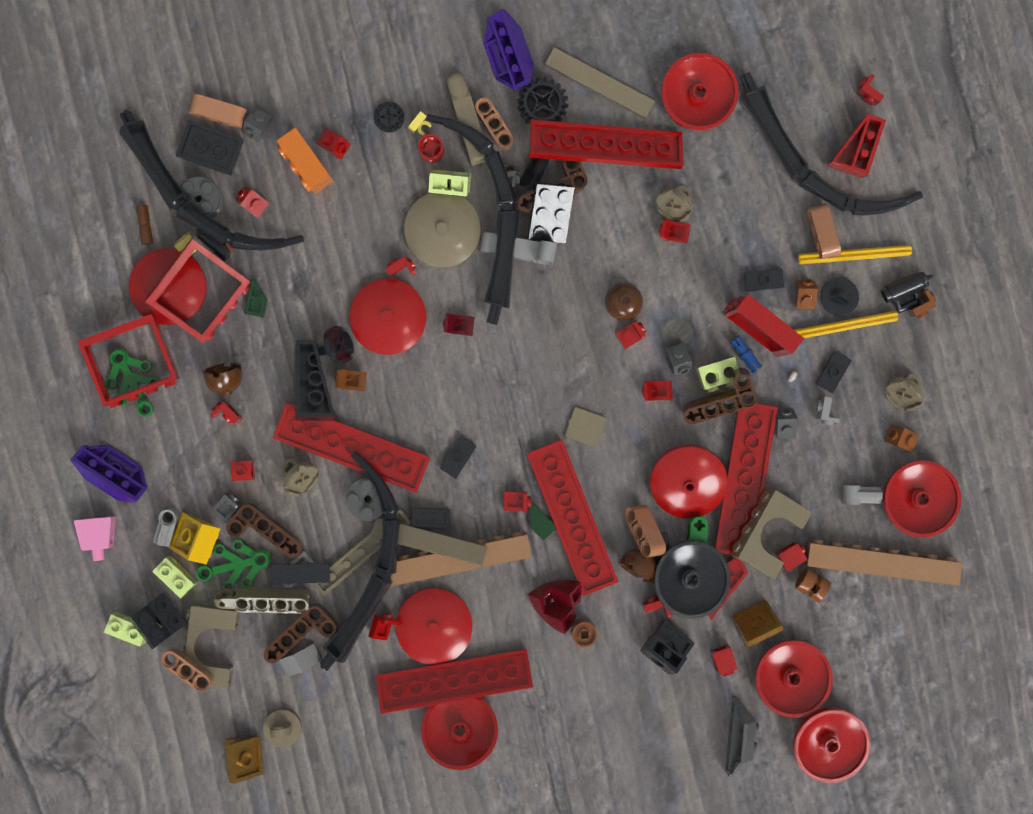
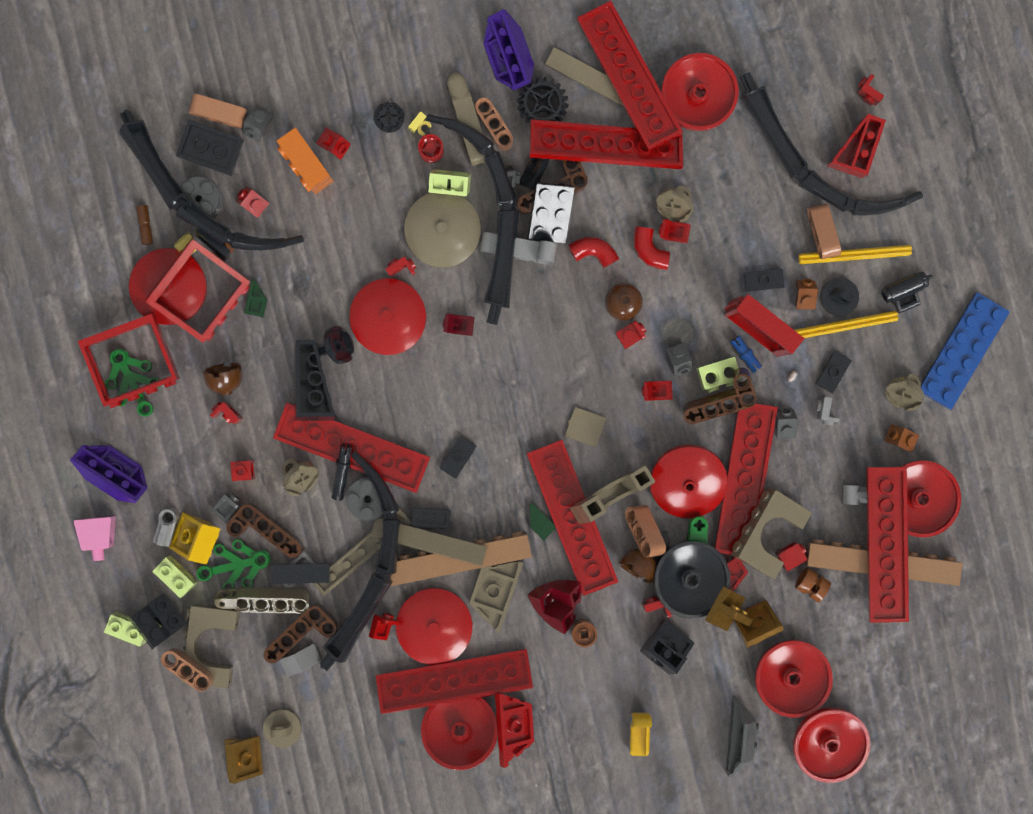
dark orange bracket [335,369,367,392] -> none
red bracket [504,491,531,512] -> none
red brick [710,644,738,676] -> none
dark orange bracket [908,289,937,319] -> none
none -> black pin [331,443,353,501]
none -> dark tan wing [469,561,524,633]
none -> red wing [495,692,534,768]
none -> red cylinder [568,236,620,268]
none -> dark tan arch [569,465,655,524]
none -> red plate [577,1,683,151]
none -> yellow animal [629,712,652,756]
none -> red cylinder [634,226,670,270]
none -> pearl gold bracket [705,586,753,631]
none -> red plate [866,467,909,623]
none -> blue plate [921,292,1010,410]

